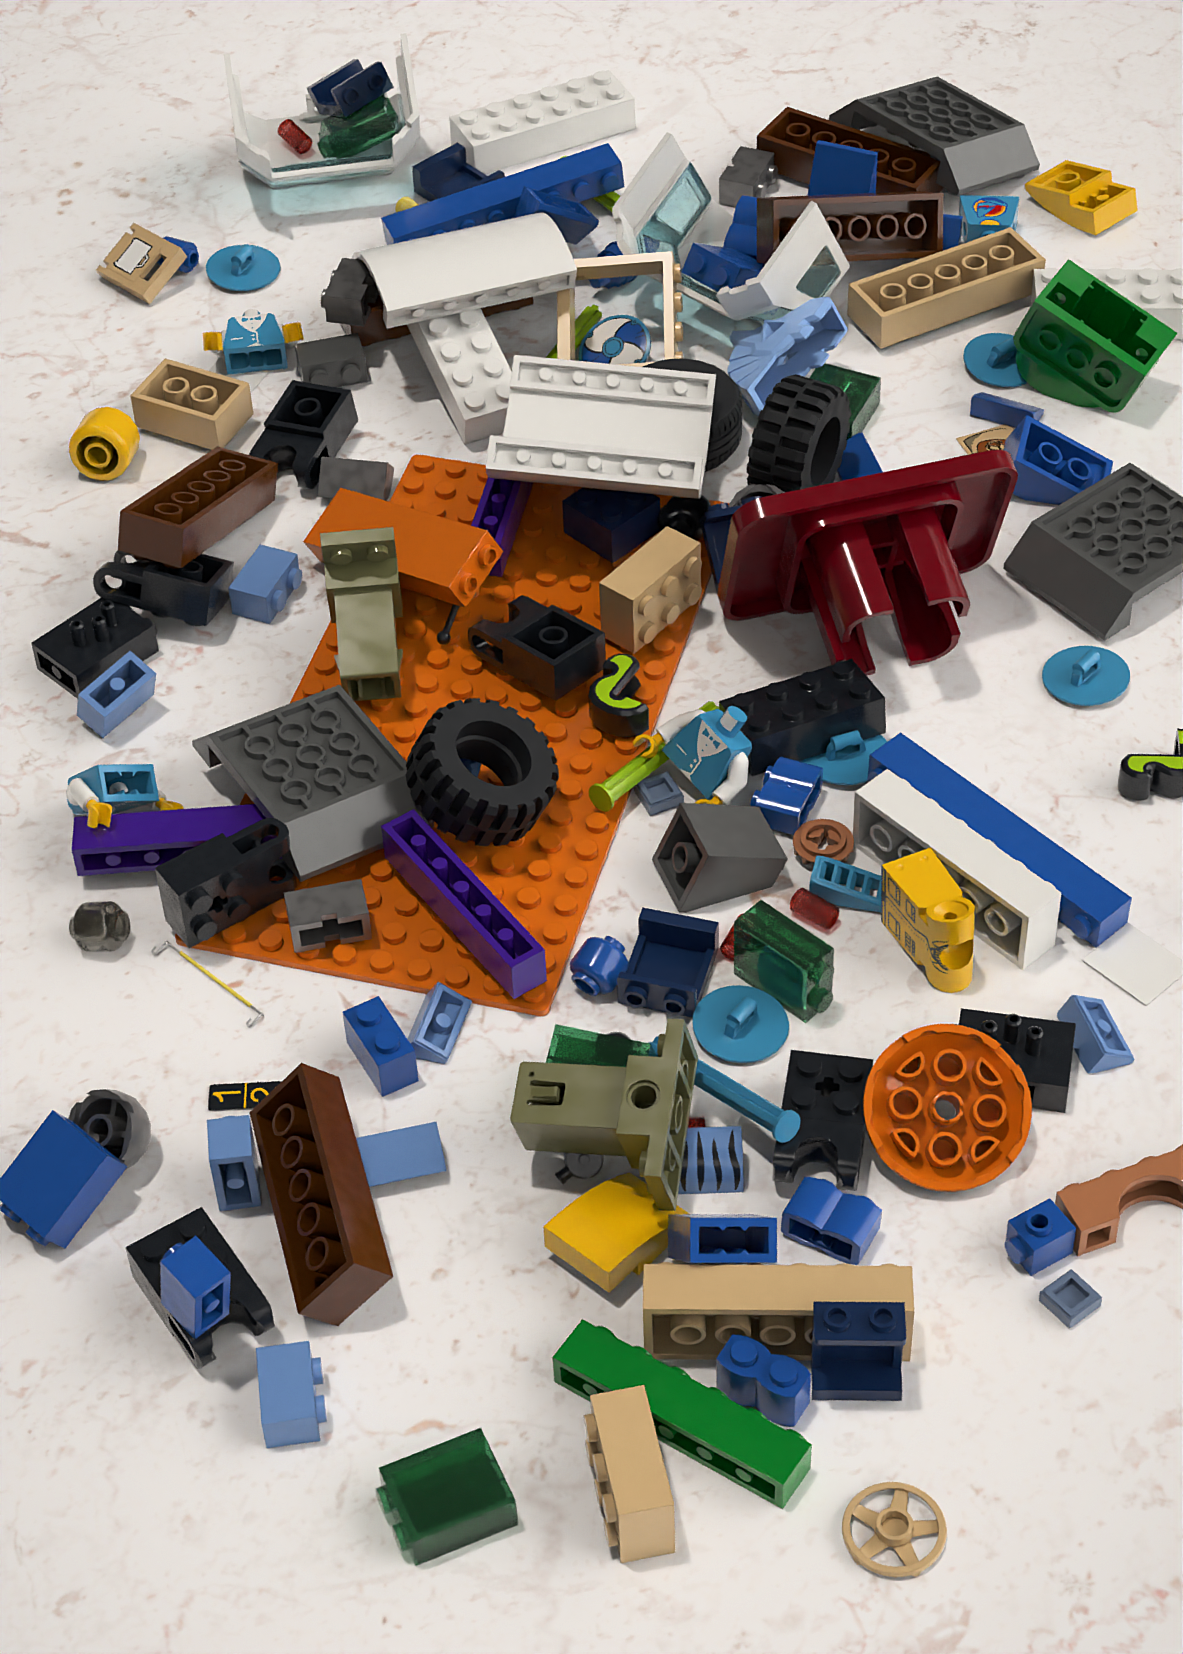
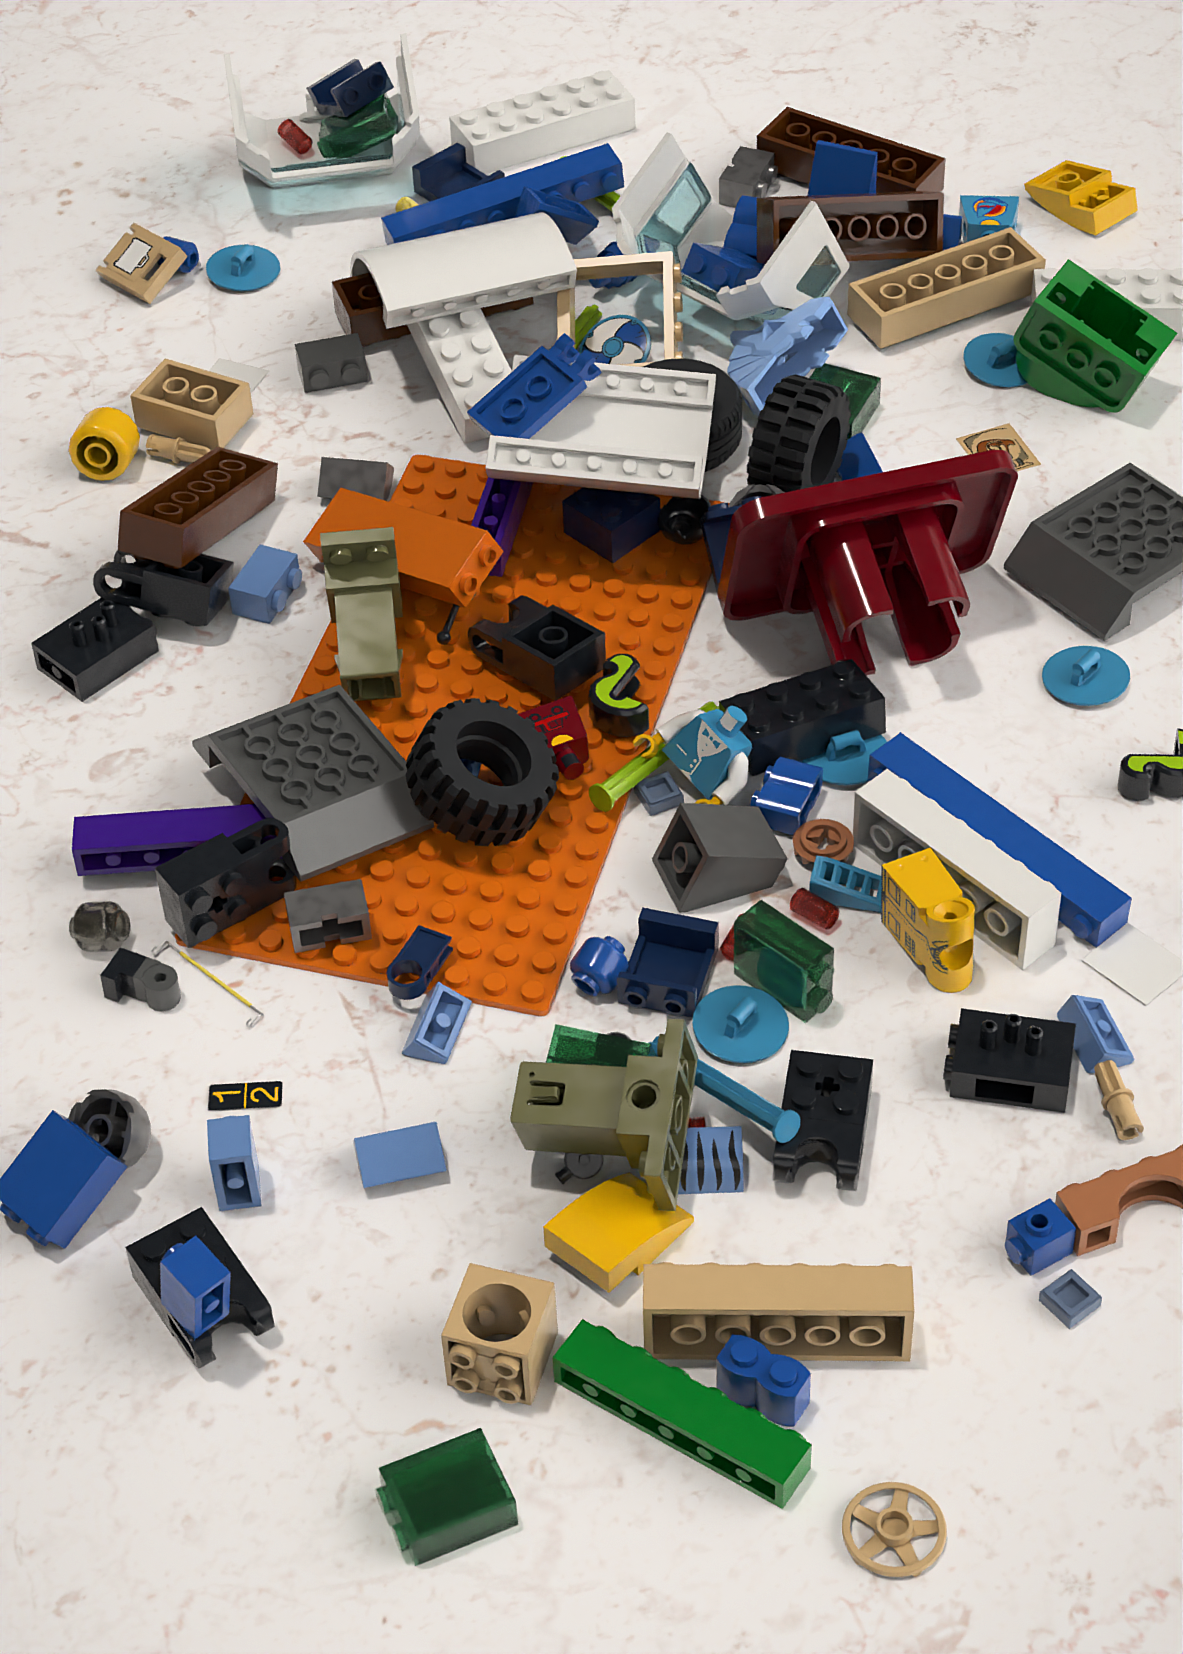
dark azure torso [66,764,184,828] -> none
medium blue brick [77,651,156,738] -> none
dark azure torso [203,309,304,375] -> none
black brick [249,380,358,489] -> none
reddish brown brick [249,1063,394,1326] -> none
medium blue brick [256,1341,327,1448] -> none
flat silver brick [321,258,379,326] -> none
blue brick [342,996,419,1097] -> none
dark purple brick [381,809,547,999] -> none
tan brick [583,1385,675,1563] -> none
tan brick [599,526,702,654] -> none
brick [668,1214,777,1263] -> none
blue brick [781,1177,882,1265] -> none
dark blue panel [811,1302,906,1401] -> none
dark grey slope [829,76,1040,196] -> none
orange brick [863,1024,1032,1192] -> none
blue slope [970,392,1044,428] -> none
blue slope [1003,415,1113,505] -> none
none -> leg [100,947,181,1012]
none -> tan axle [146,434,211,464]
none -> dark blue piece [387,925,453,1000]
none -> tan brick [441,1263,558,1406]
none -> blue tile [467,333,602,439]
none -> dark red torso [518,695,589,780]
none -> tan axle [1094,1060,1144,1140]

